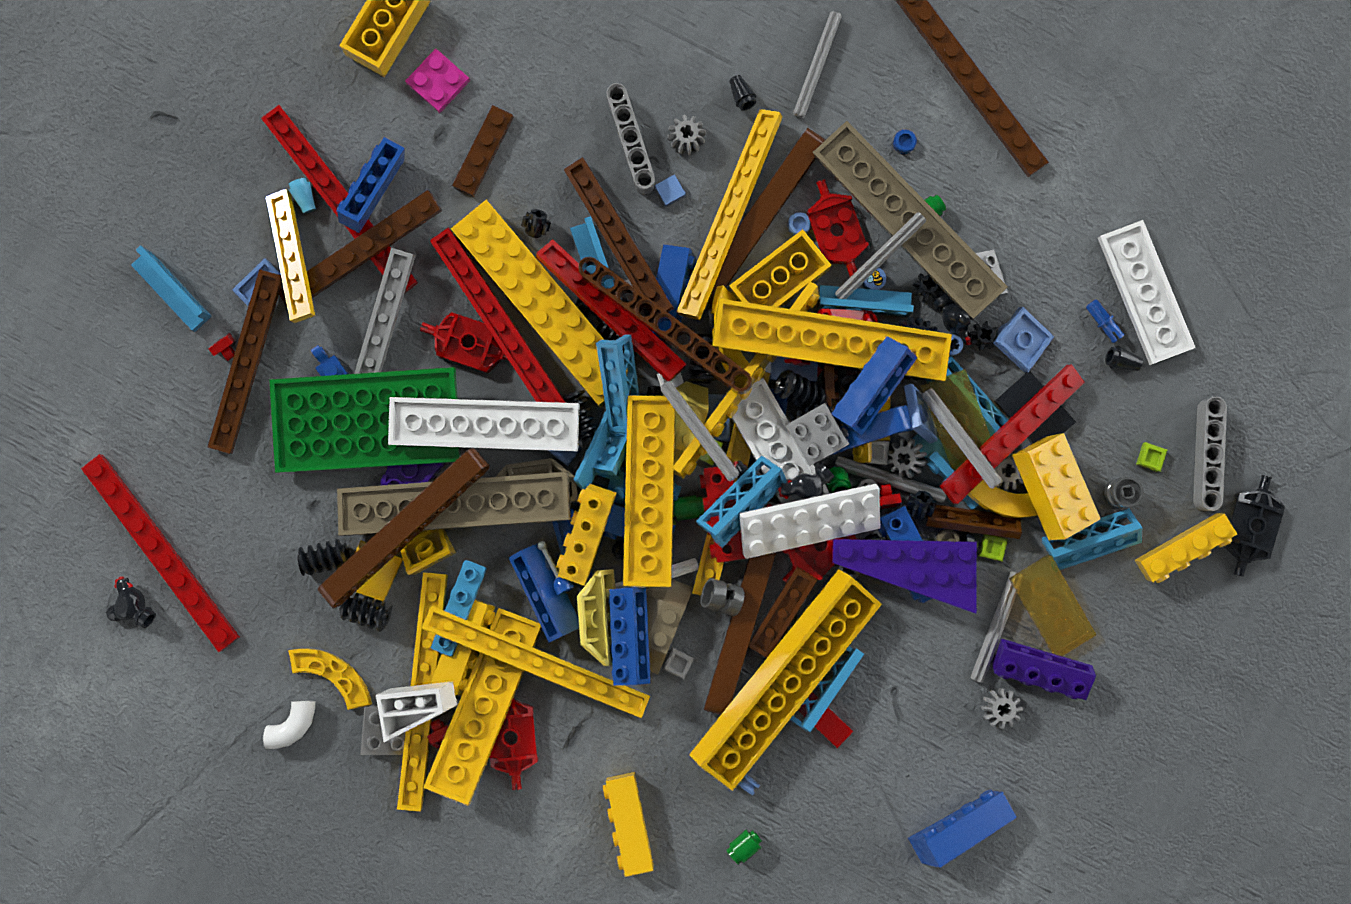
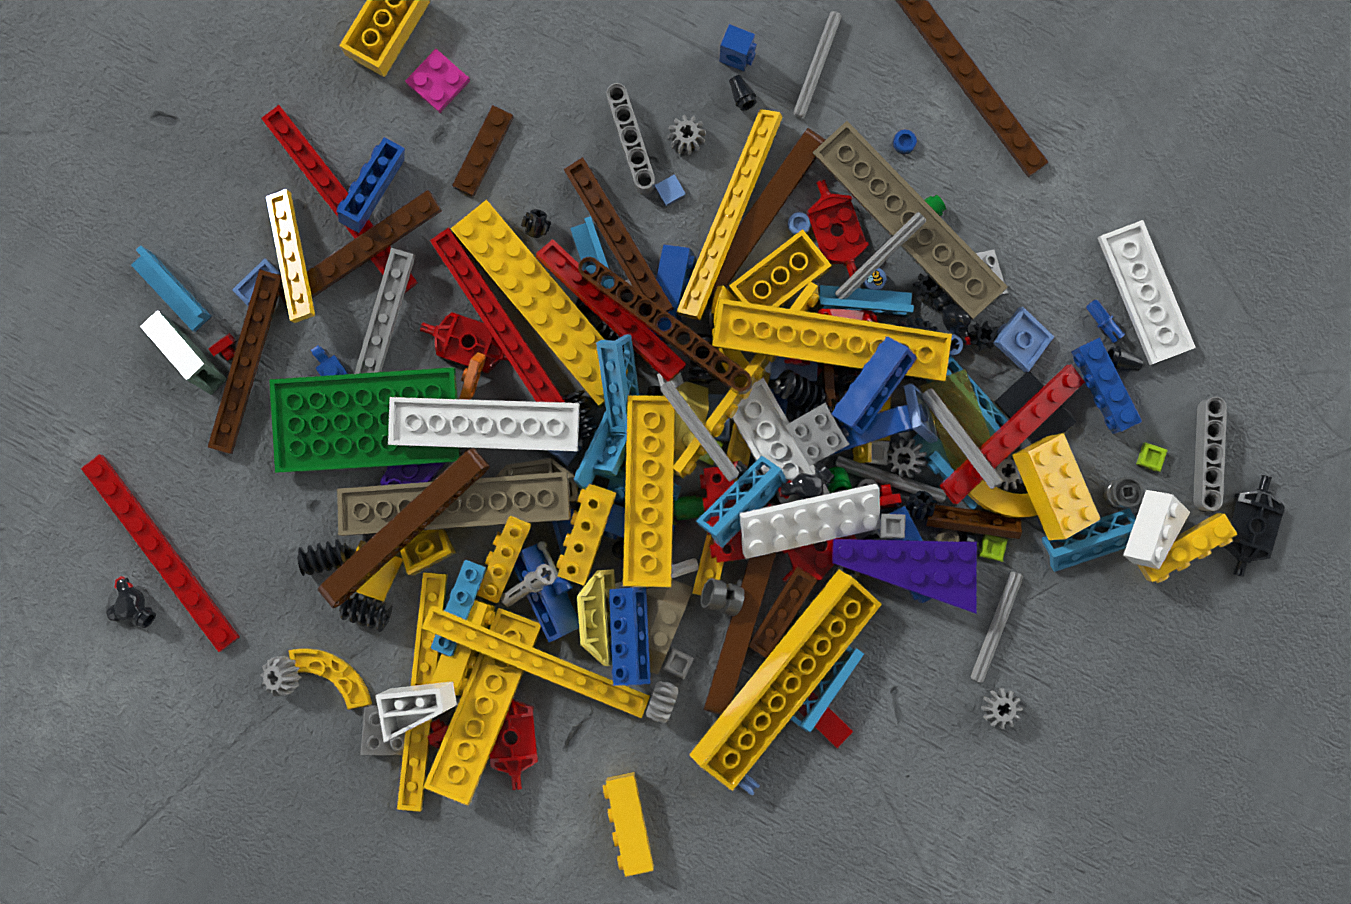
white cylinder [263,701,315,749] -> none
medium azure cone [289,178,316,214] -> none
green brick [726,829,762,865] -> none
blue wedge [908,790,1017,868] -> none
dark purple brick [992,639,1096,700] -> none
clear yellow tile [1009,554,1097,656] -> none
none -> slope [141,311,227,395]
none -> light grey gear [260,656,302,697]
none -> orange plate [459,352,486,400]
none -> yellow bracket [477,516,531,603]
none -> light grey pin [501,564,555,607]
none -> light grey gear [646,681,678,723]
none -> blue brick [719,24,757,71]
none -> light grey tile [880,514,905,539]
none -> blue brick [1071,338,1142,434]
none -> white wedge [1124,490,1190,569]

